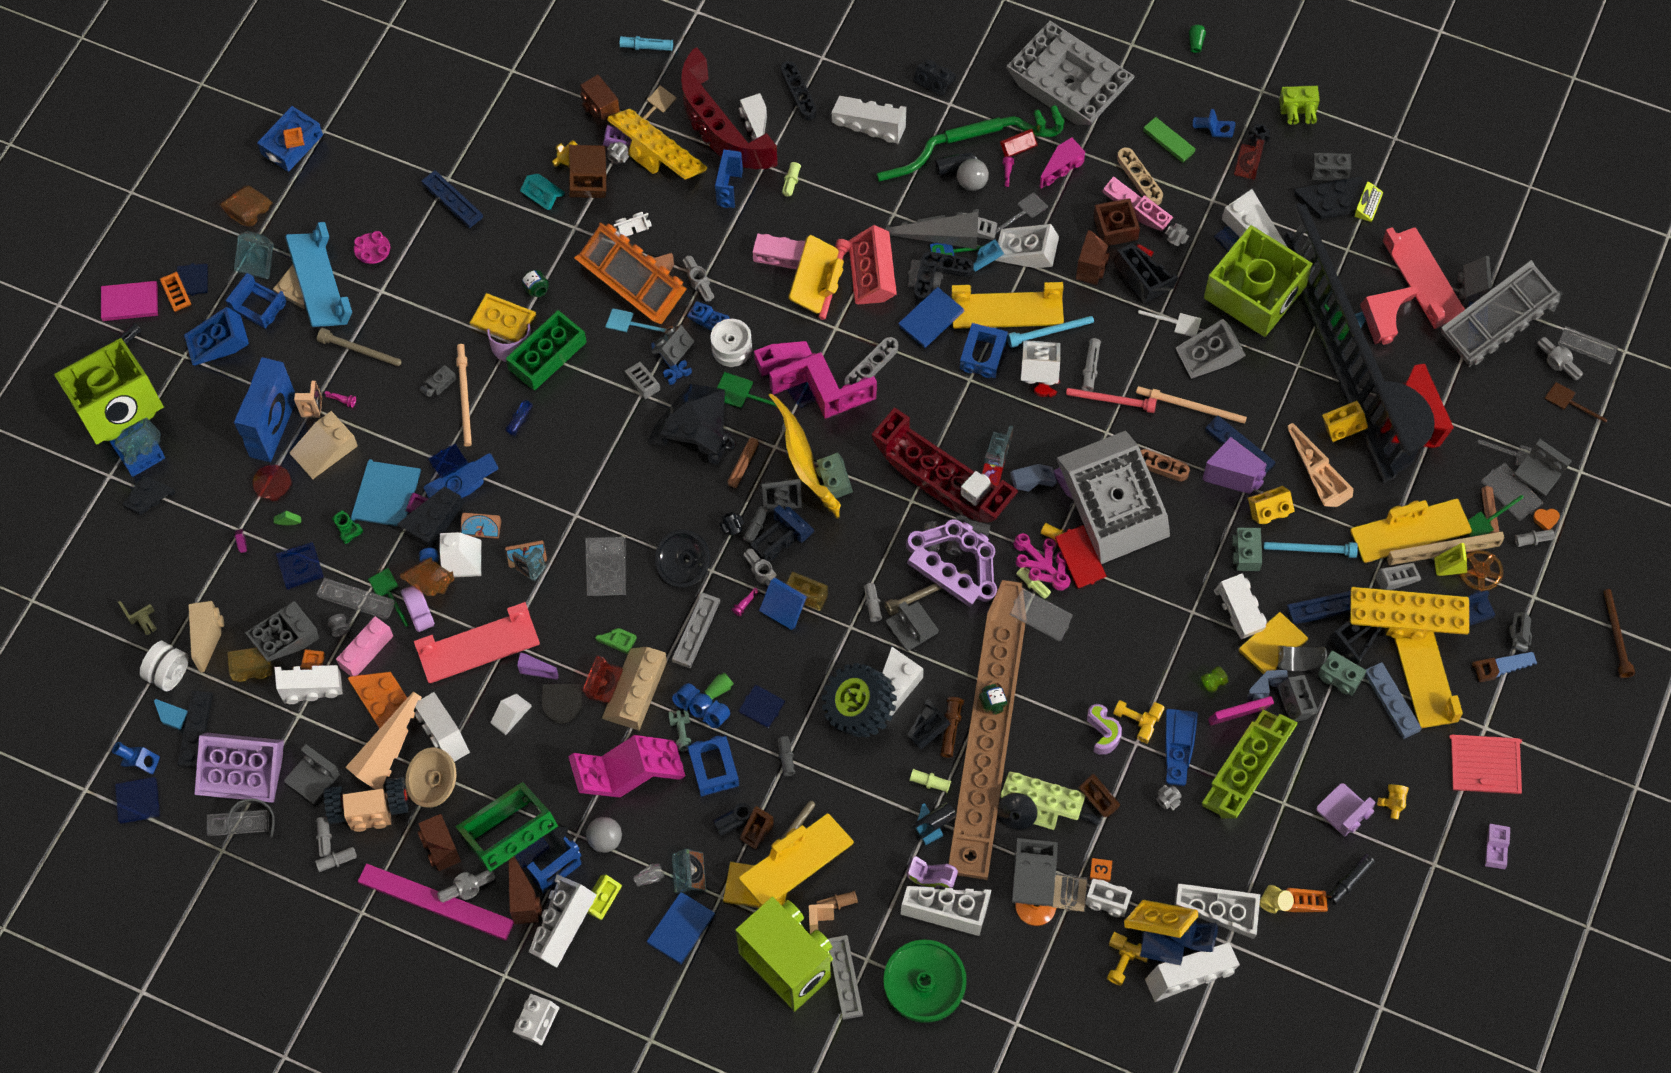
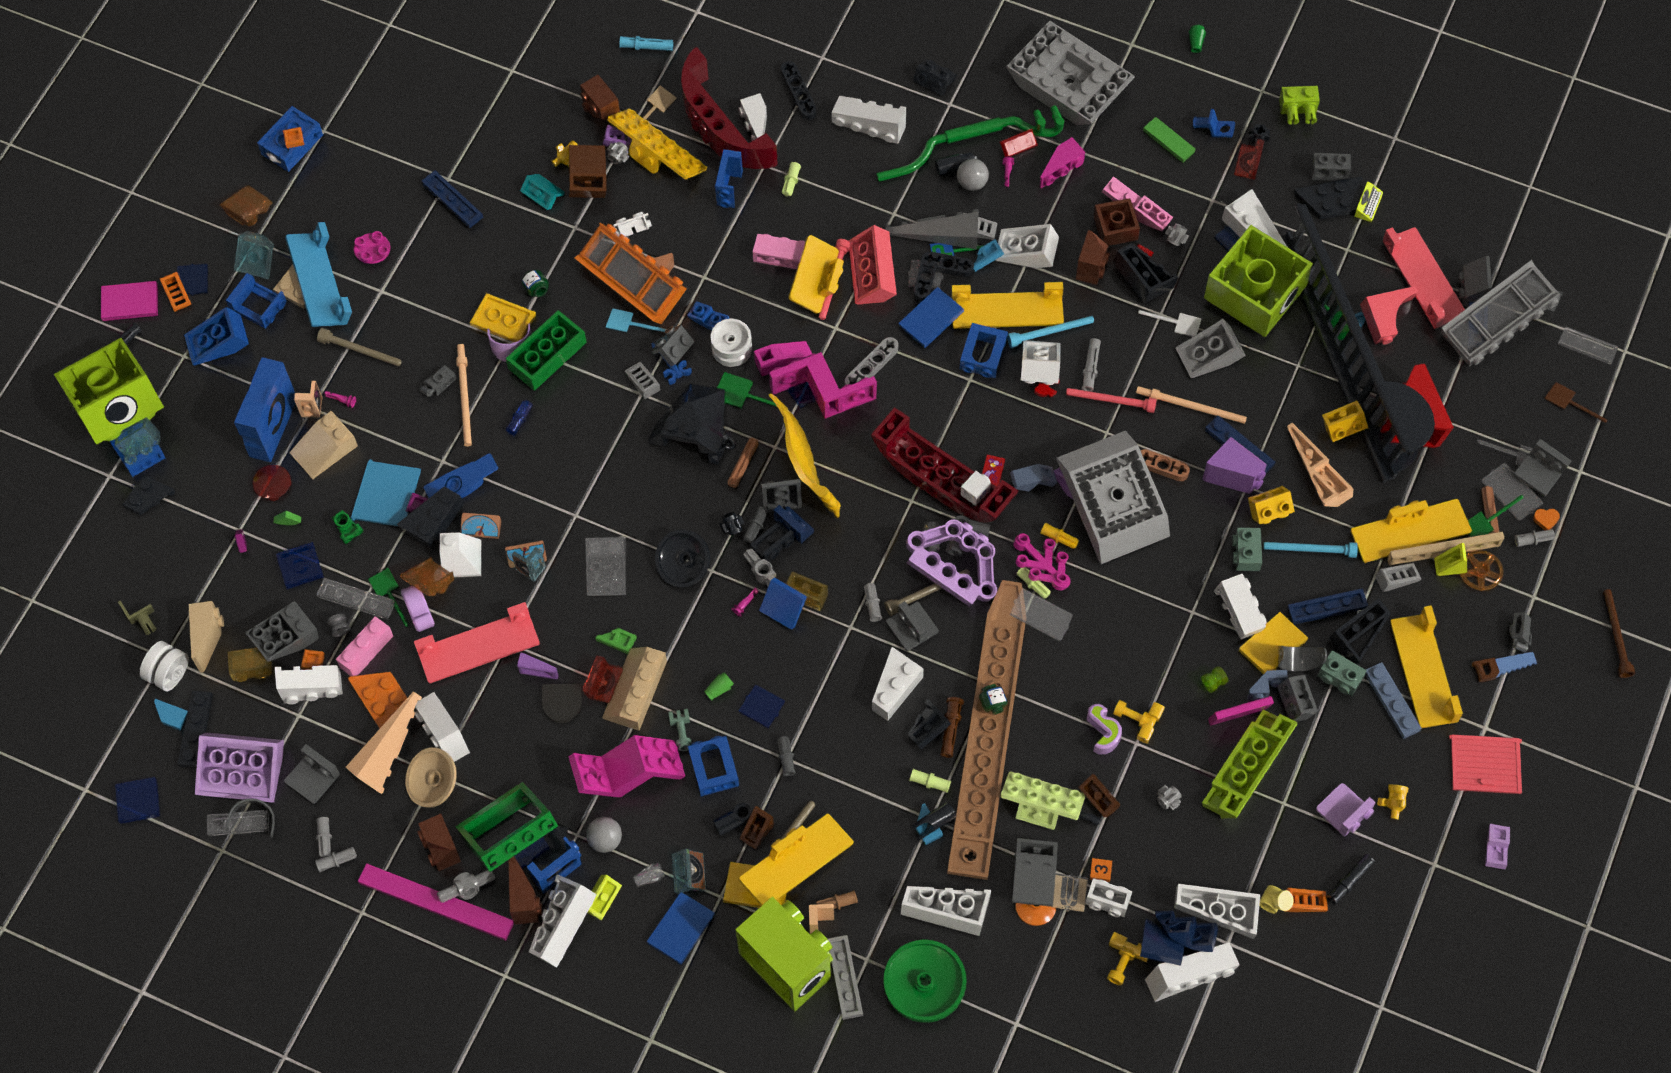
blue bracket [112,742,160,774] -> none
brick [324,777,409,832] -> none
blue tile [419,548,439,564] -> none
clear blue piece [429,444,469,479] -> none
white slope [490,694,532,735] -> none
white brick [513,994,559,1046] -> none
light grey plate [672,593,720,669] -> none
blue piece [672,683,730,728] -> none
light grey axle [683,255,714,302] -> none
sand green brick [816,453,853,498] -> none
black wheel [822,663,897,738] -> none
lavender animal [906,856,958,889] -> none
clear light blue panel [984,425,1013,467] -> none
clear piece [995,192,1048,232] -> none
black dish [998,793,1038,830] -> none
red piece [1054,525,1107,589] -> none
tan beam [1117,148,1163,205] -> none
yellow tile [1124,900,1198,938] -> none
blue piece [1165,709,1198,786] -> none
yellow bracket [1350,587,1469,640] -> none
dark blue bracket [1460,590,1495,626] -> none
light grey axle [1537,337,1583,380] -> none

